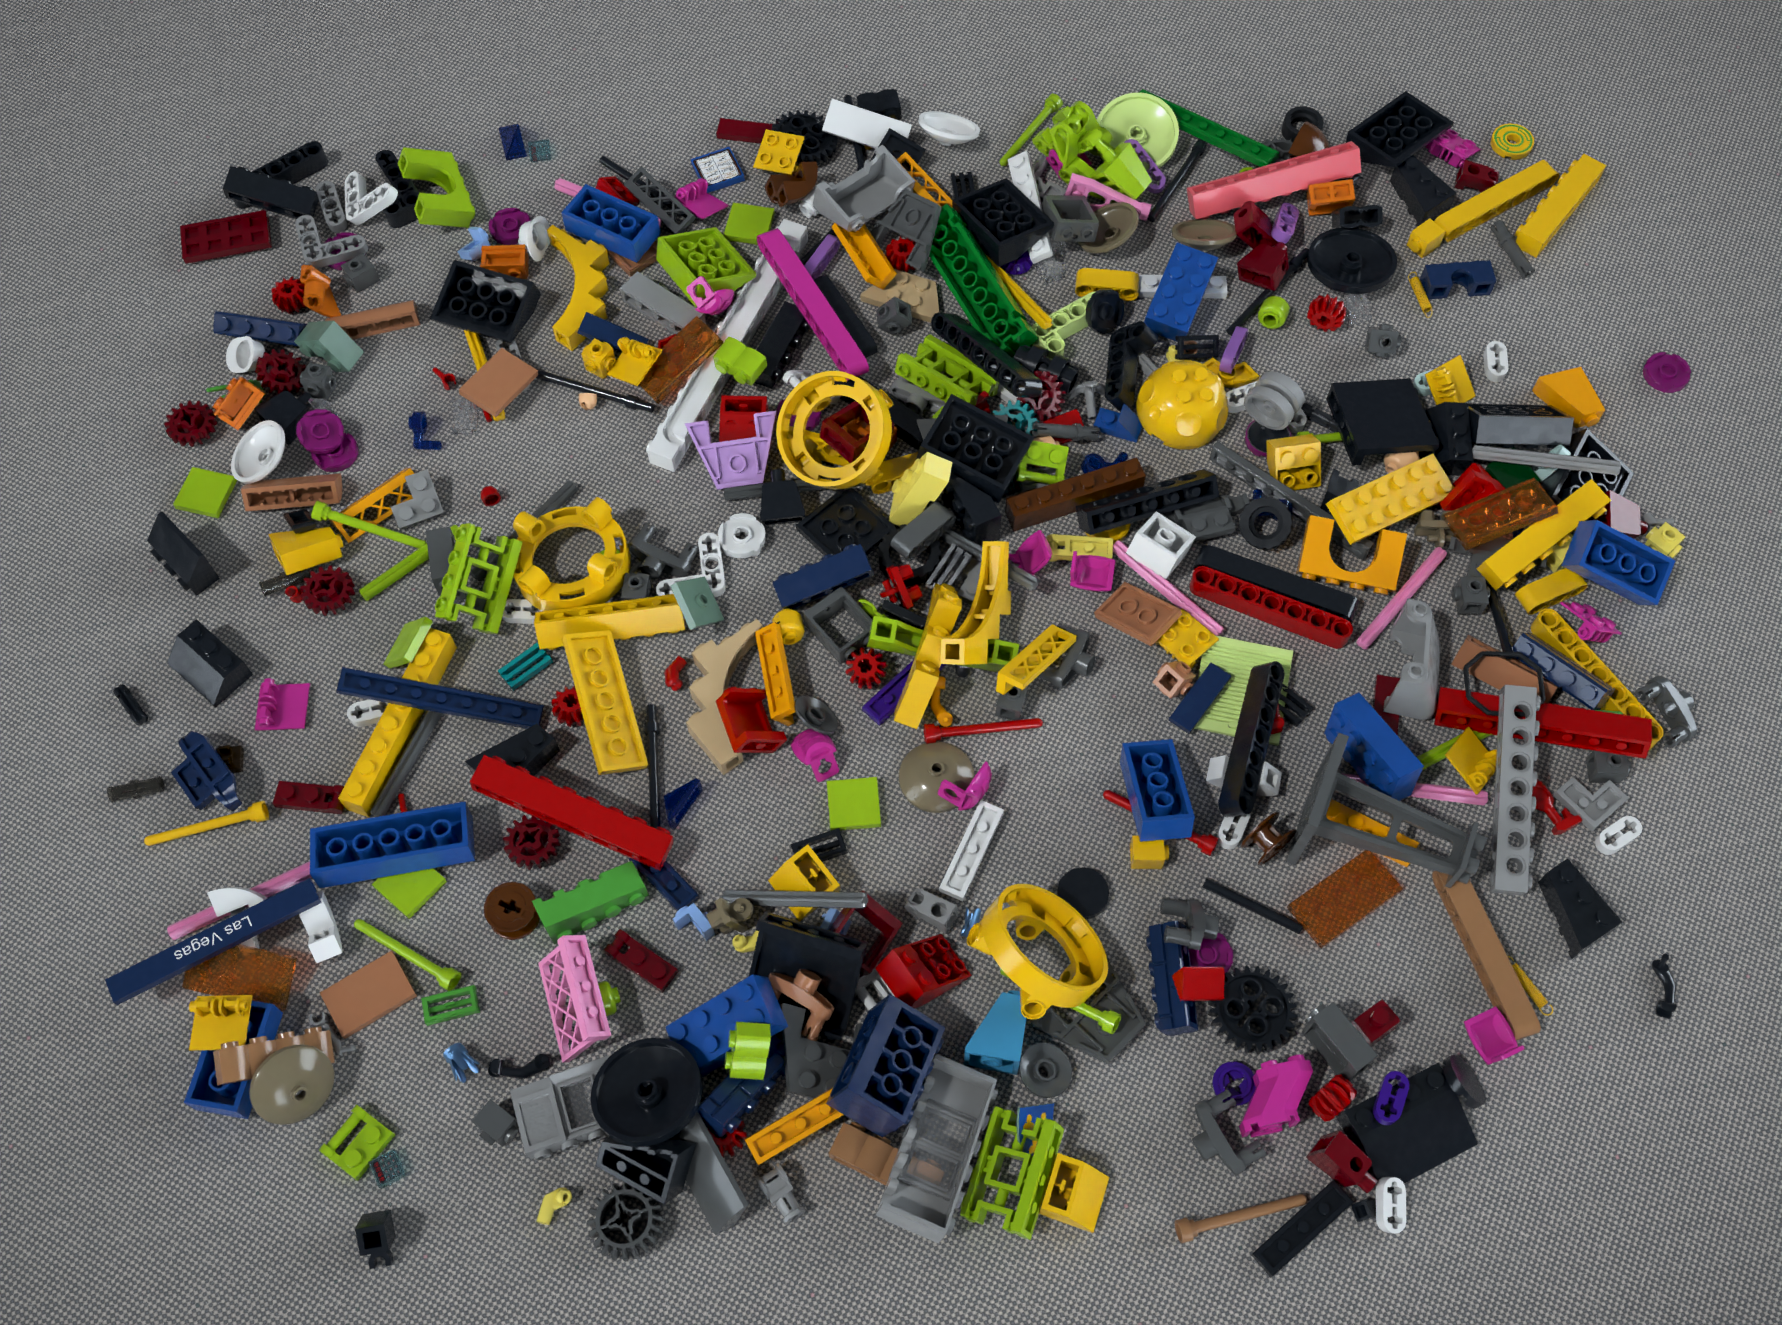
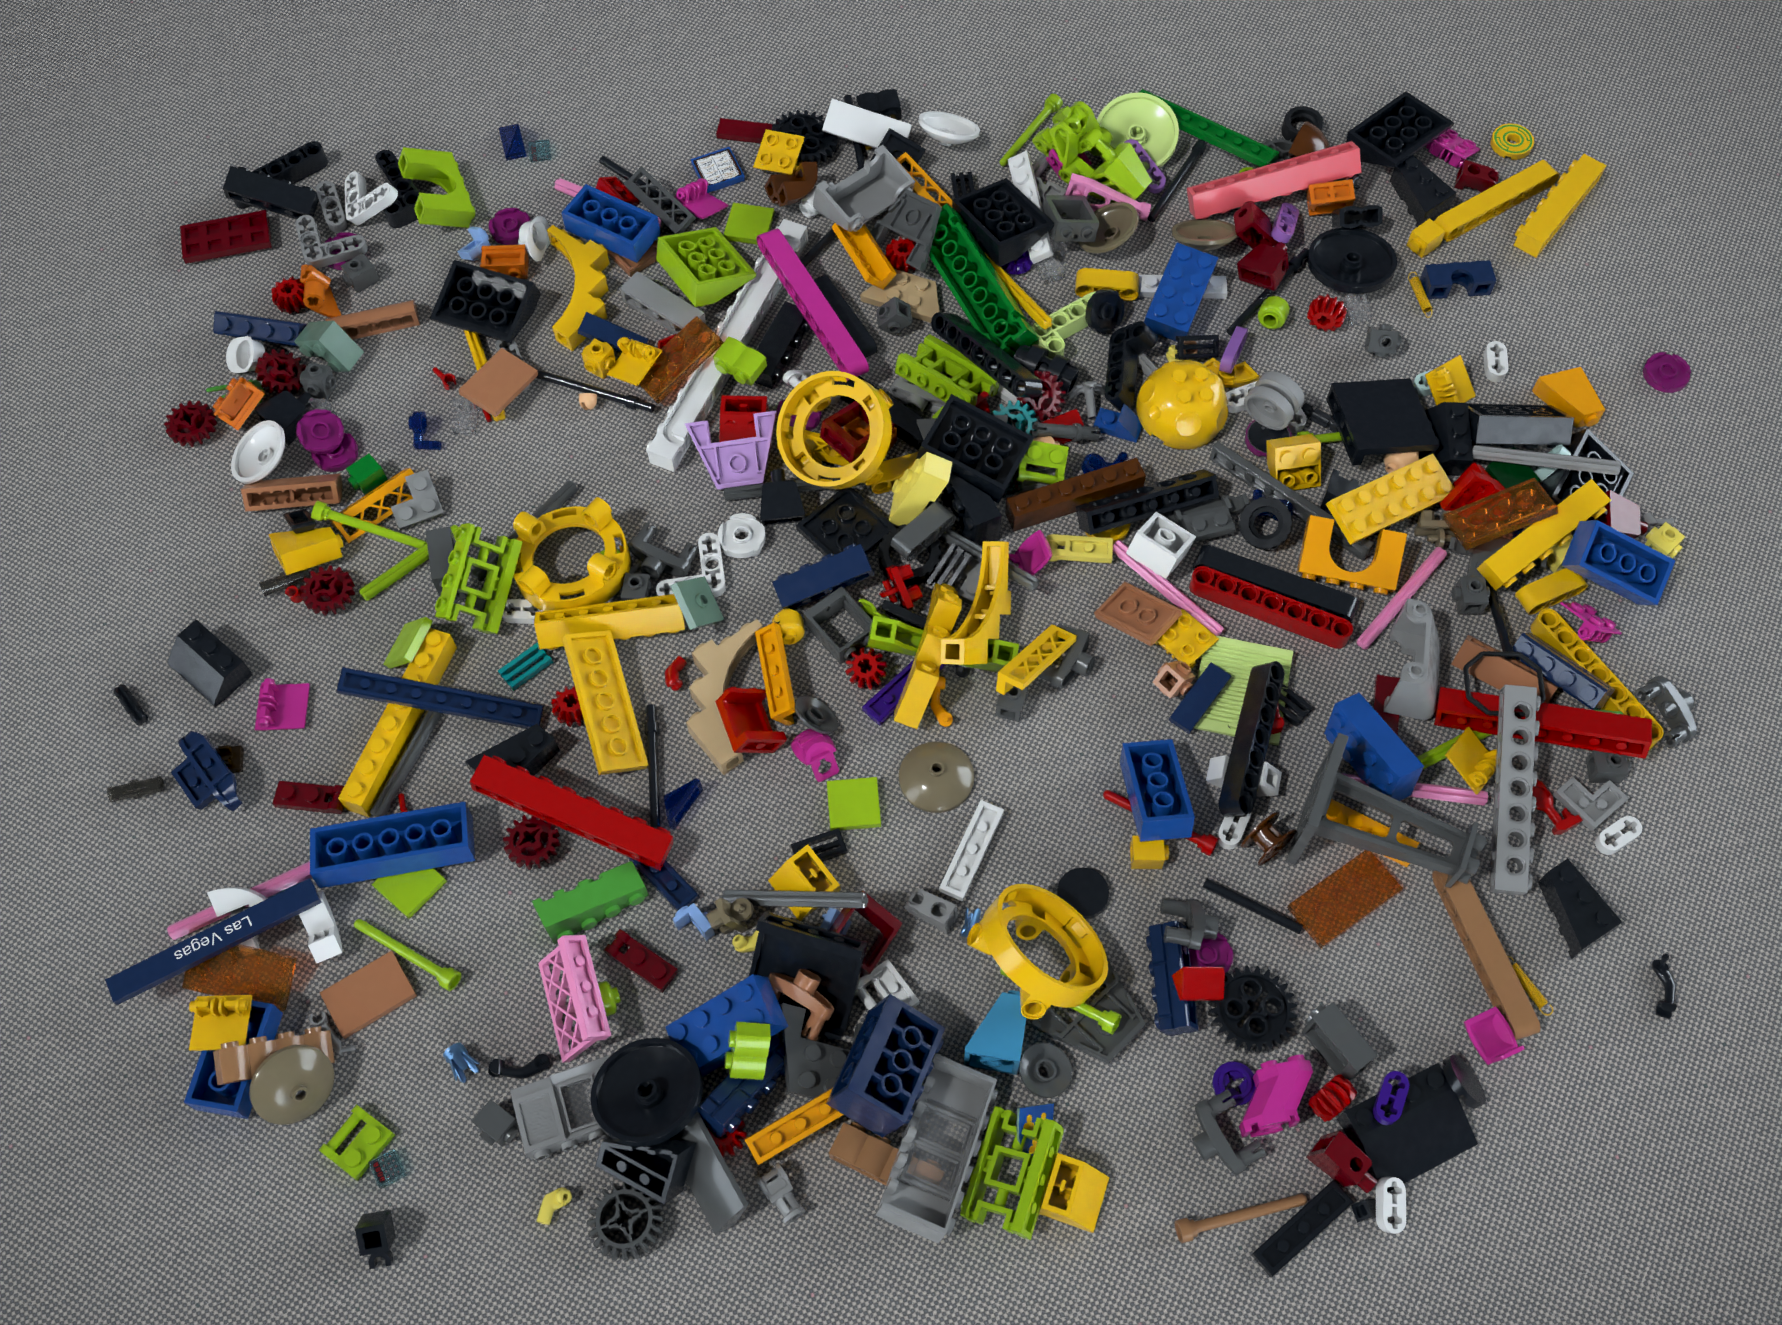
yellow piece [144,800,269,846] -> none
black slope [147,511,220,596] -> none
lime tile [173,467,237,518] -> none
white beam [347,699,388,727] -> none
bright green tile [421,985,480,1026] -> none
red hinge [480,486,501,506] -> none
reddish brown piece [484,882,540,940] -> none
dark pink piece [686,276,734,315] -> none
medium lavender beam [804,234,841,280] -> none
red slope [875,934,972,1009] -> none
red piece [923,718,1043,744] -> none
dark pink piece [938,761,992,811] -> none
dark pink piece [1070,551,1115,591] -> none
dark red torso [1351,999,1401,1047] -> none
dark grey pin [1490,220,1535,279] -> none
none -> green brick [346,453,388,495]

